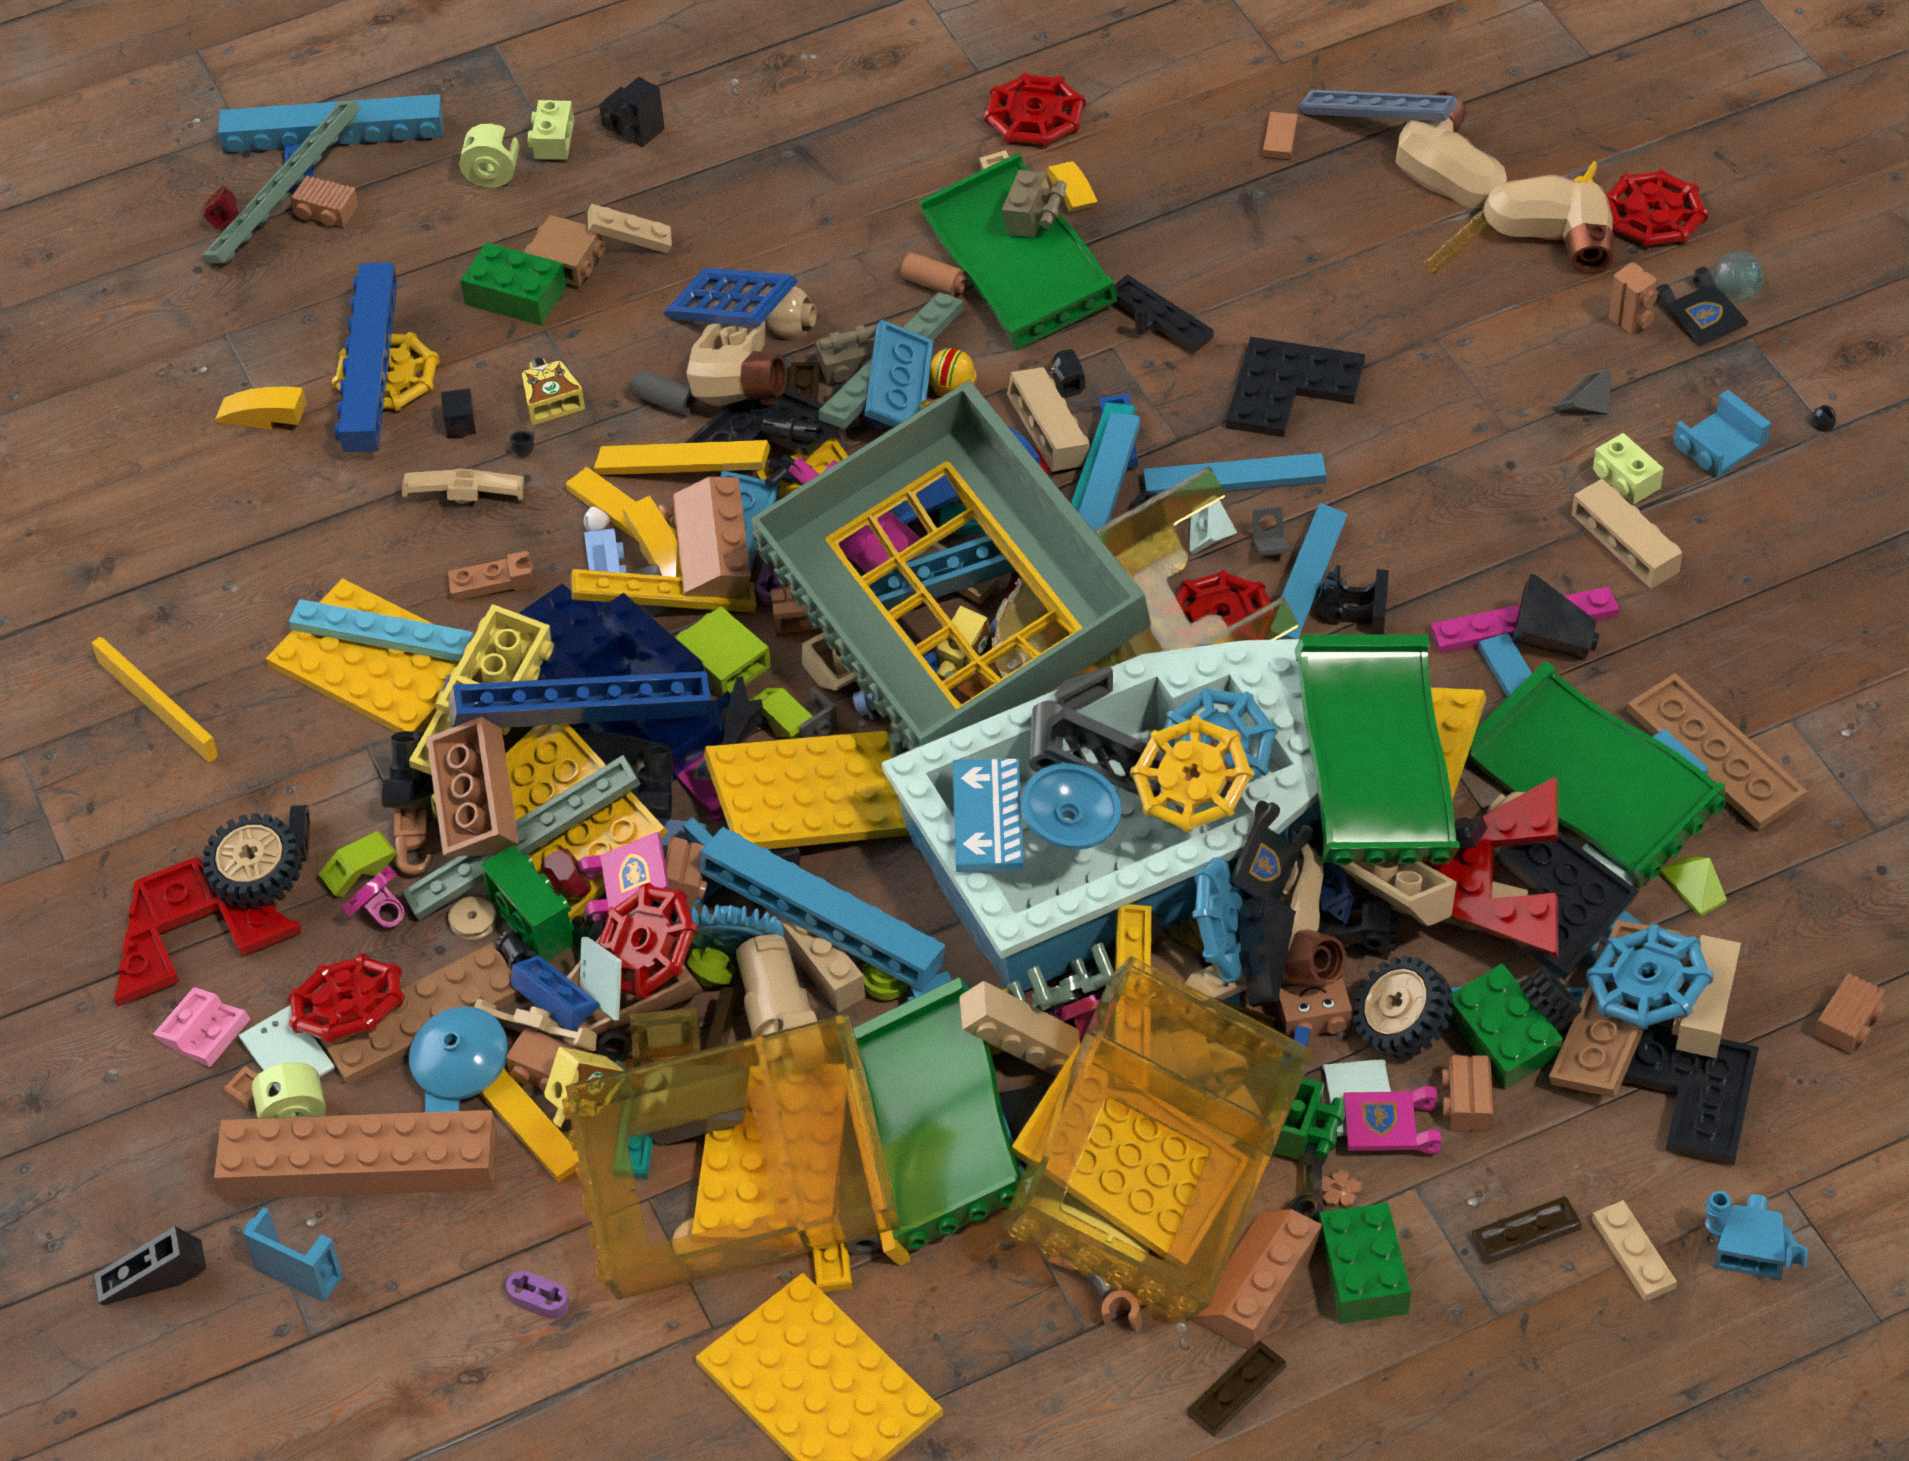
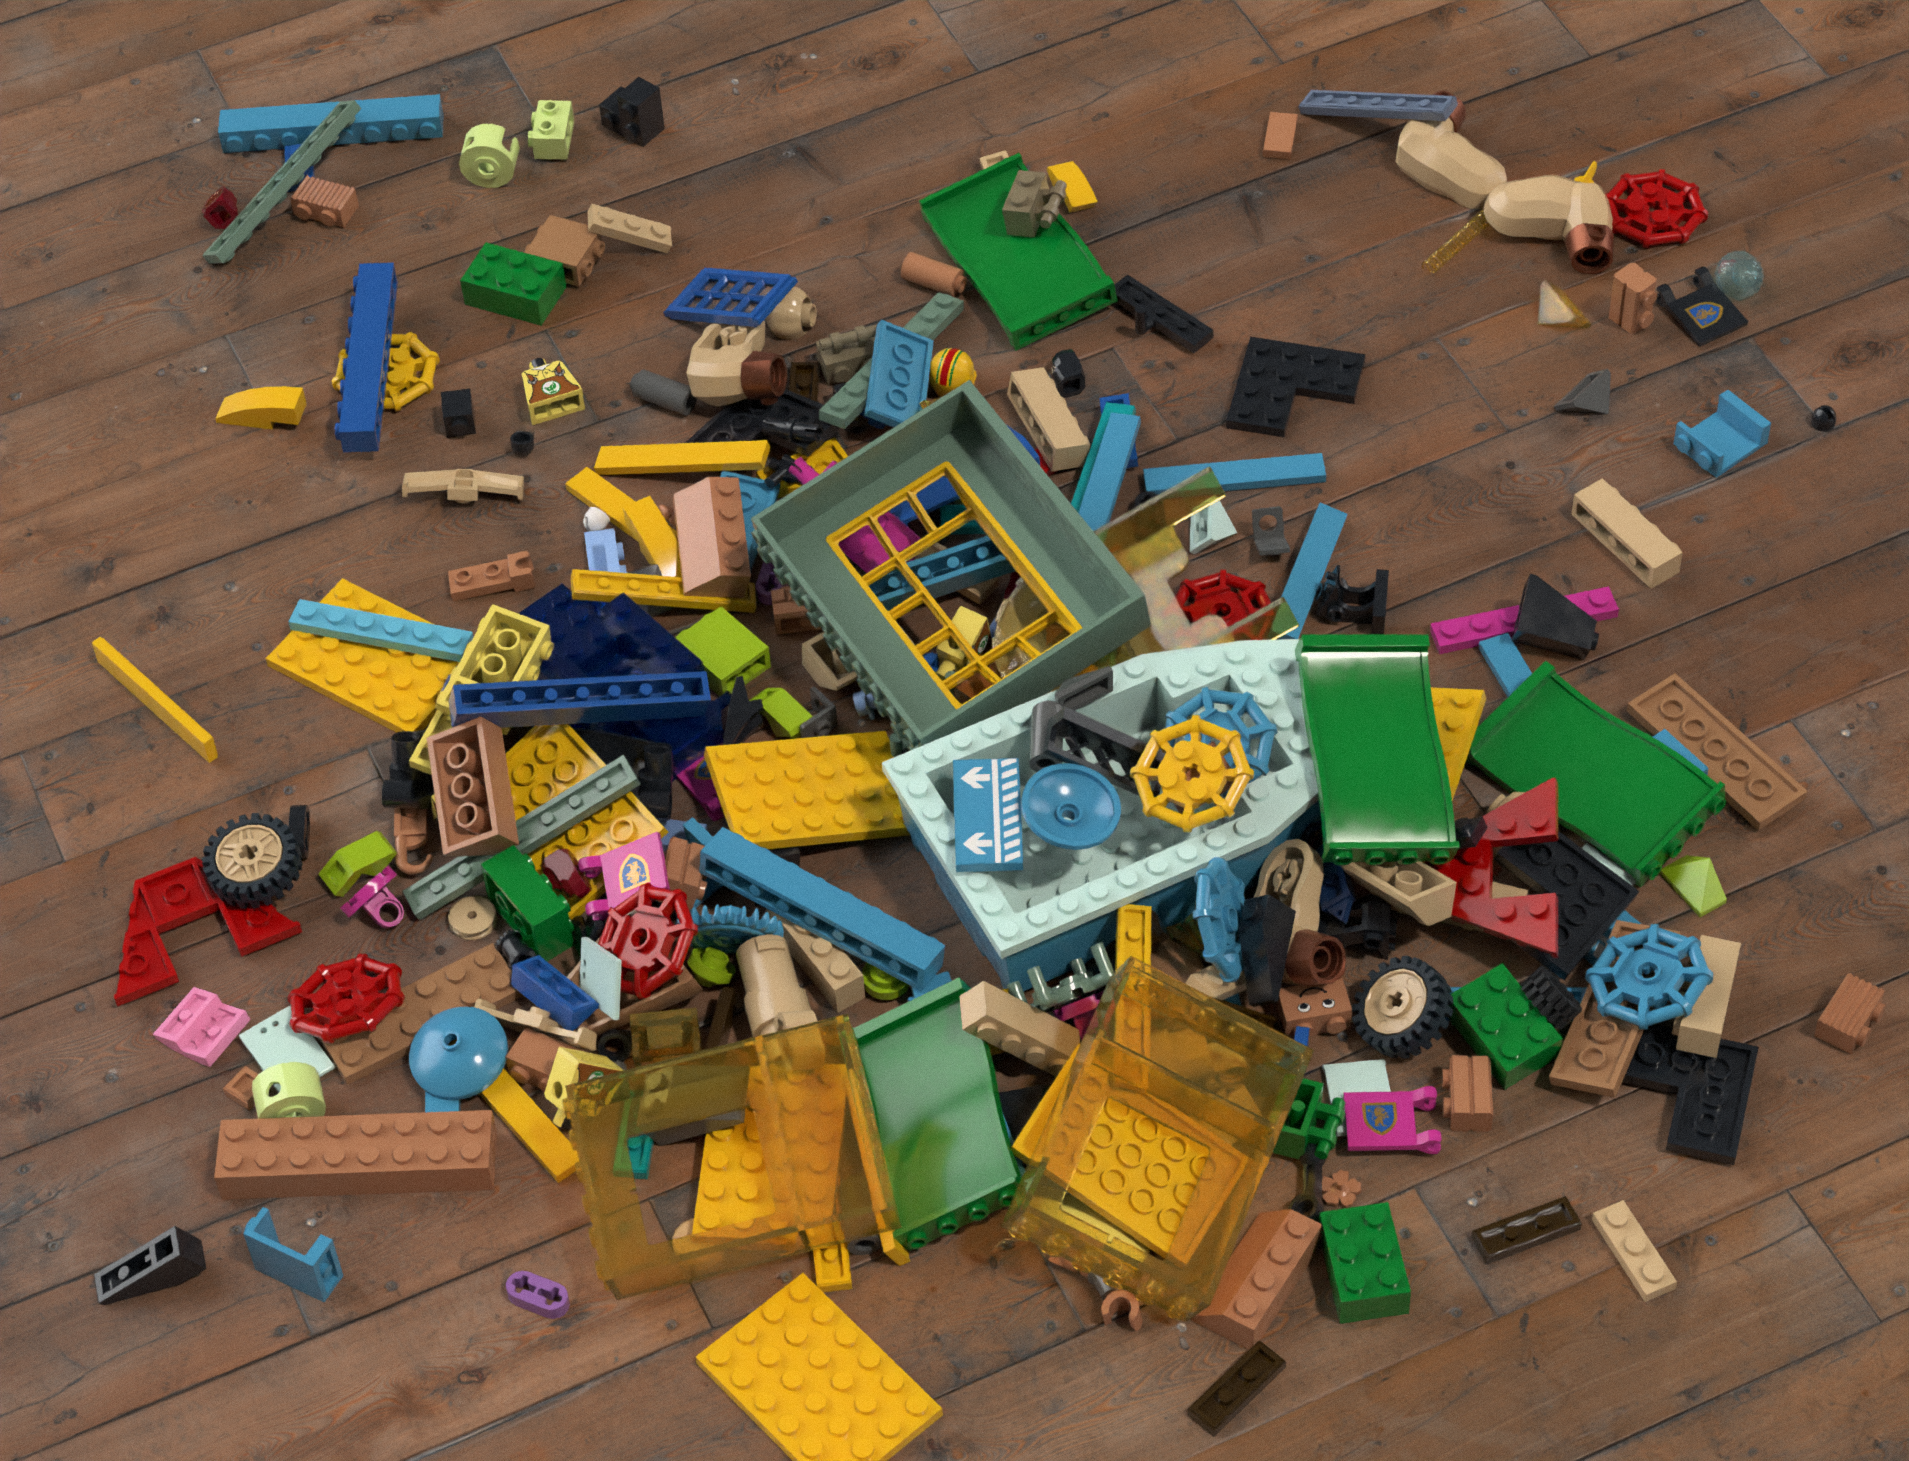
red plate [983,72,1086,148] -> none
black flag [1229,800,1313,900] -> none
yellowish green brick [1593,433,1664,505] -> none
dark azure torso [1705,1191,1808,1280] -> none
none -> clear yellow slope [1537,281,1592,329]

